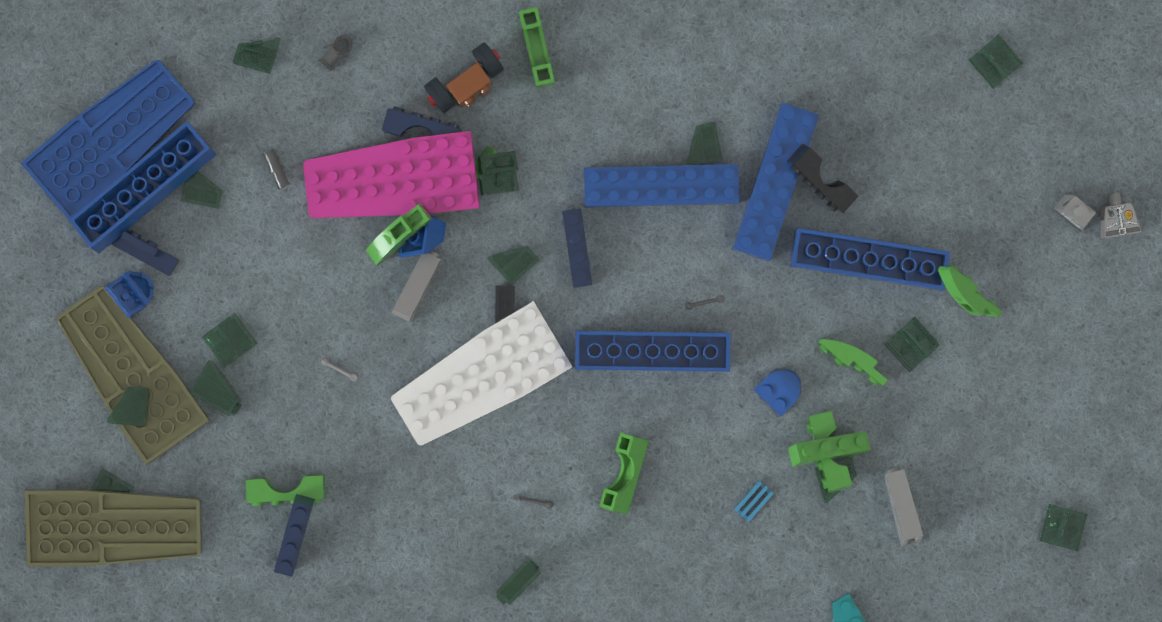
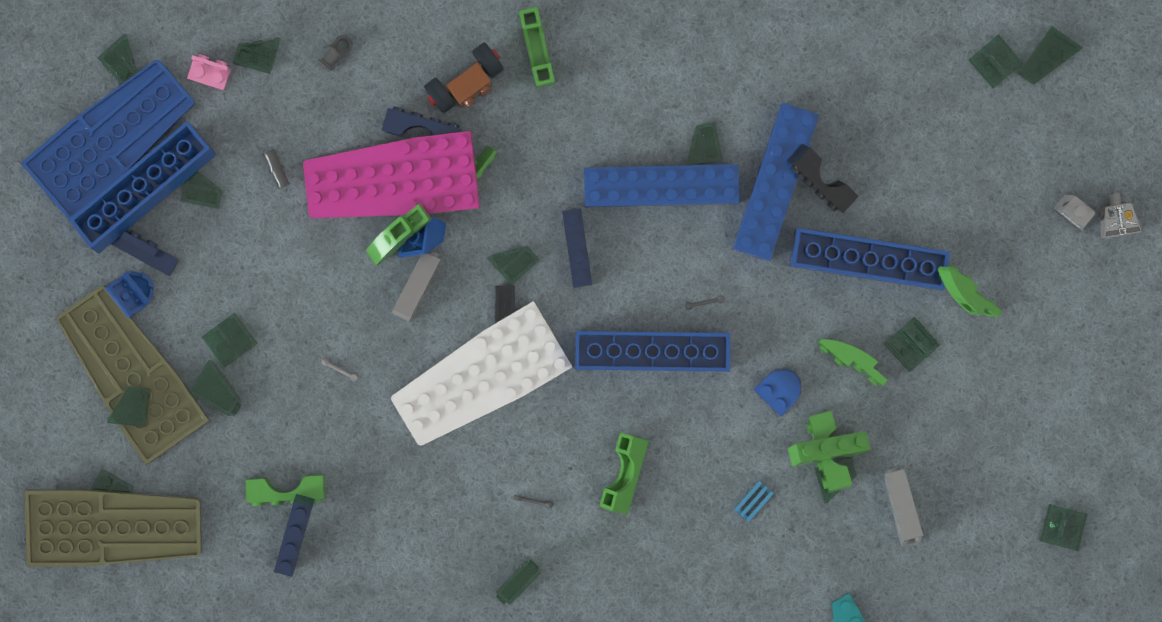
clear green slope [478,151,519,196] -> none
none -> clear green wing [98,33,138,85]
none -> bright pink bracket [187,54,231,91]
none -> clear green wing [1018,26,1083,85]

